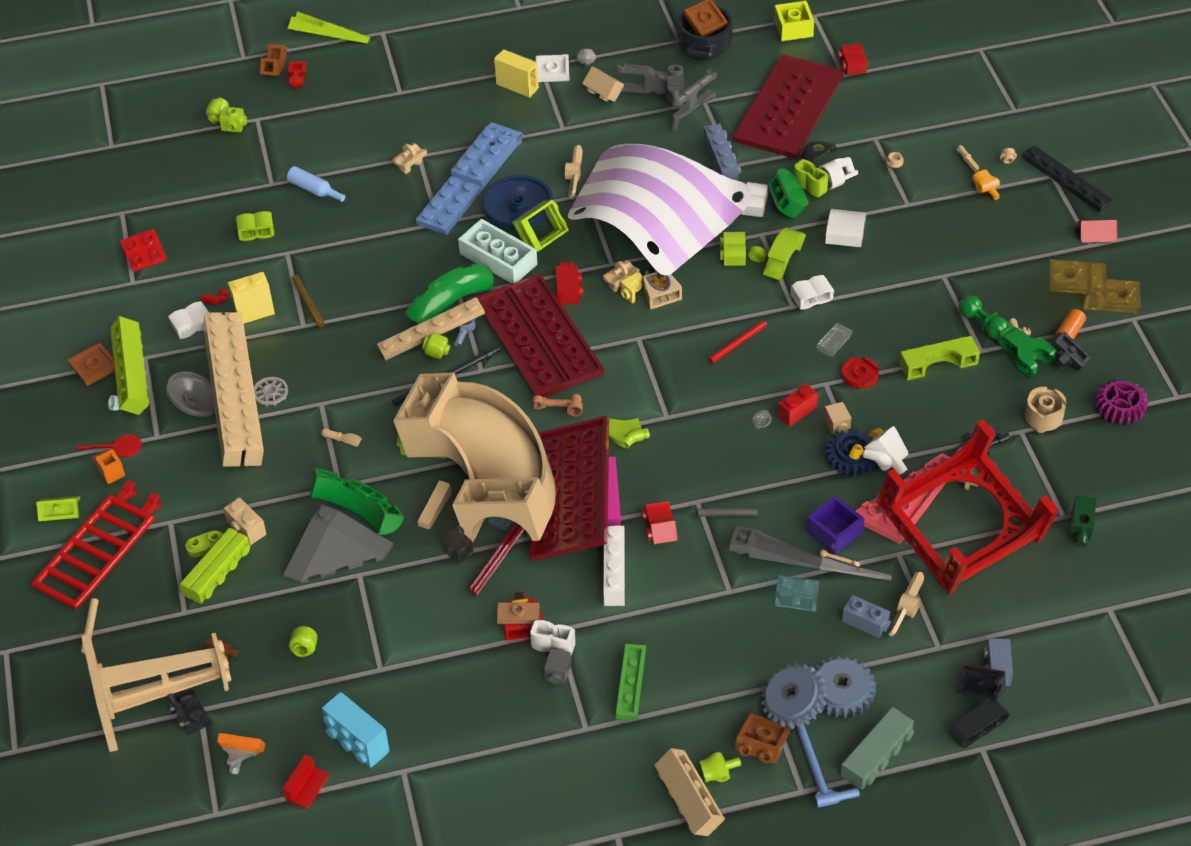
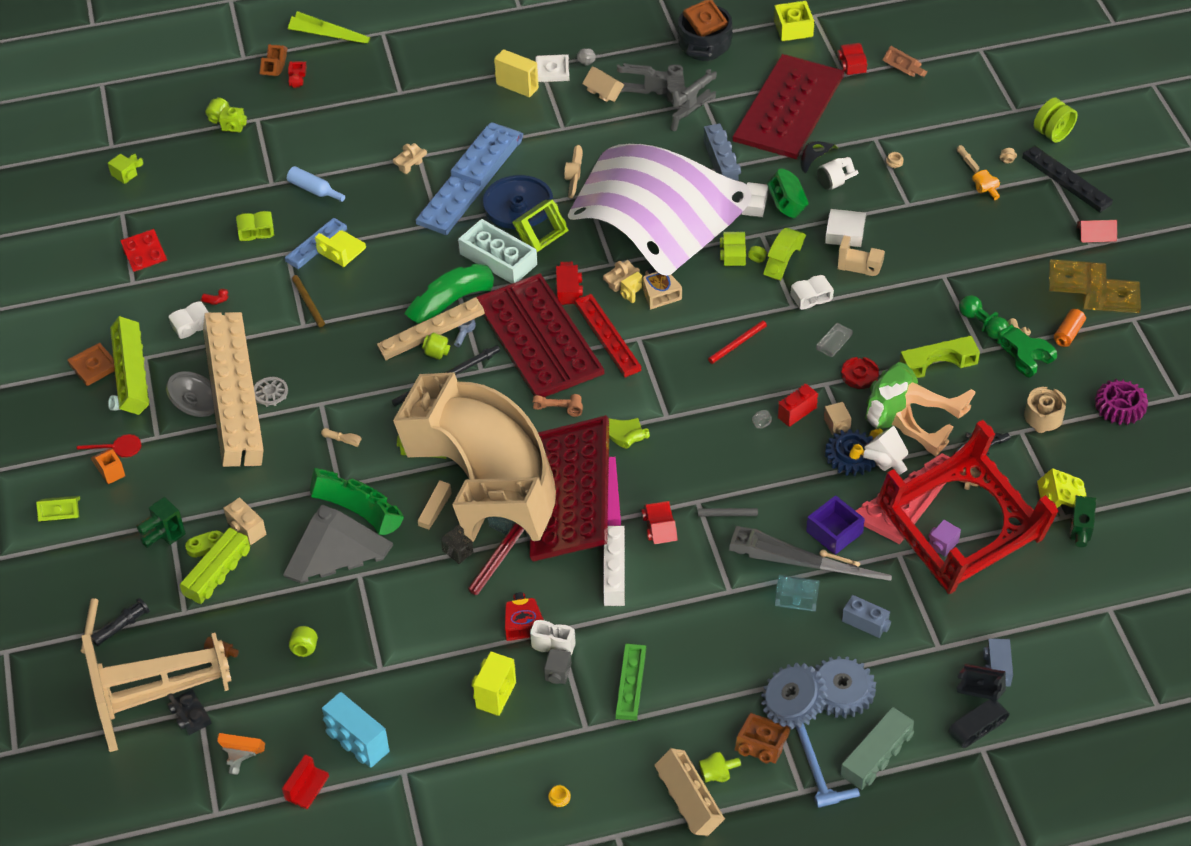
red bar [31,480,162,609] -> none
light yellow brick [228,272,275,324] -> none
medium nougat plate [497,603,540,624] -> none
lime brick [794,159,828,197] -> none
tan piece [887,572,924,637] -> none
black hinge [1051,331,1092,371] -> none
none -> black pin [91,598,150,647]
none -> lime brick [108,154,143,184]
none -> dark green brick [136,497,186,548]
none -> medium blue tile [285,218,347,269]
none -> neon yellow bracket [315,230,366,267]
none -> neon yellow brick [472,652,516,716]
none -> yellow plate [549,785,570,807]
none -> red plate [575,294,641,377]
none -> tan piece [838,235,885,276]
none -> animal [865,362,975,456]
none -> nougat hinge [883,46,927,77]
none -> medium lavender brick [928,520,961,557]
none -> lime wheel [1034,98,1078,143]
none -> neon yellow bracket [1037,468,1086,508]

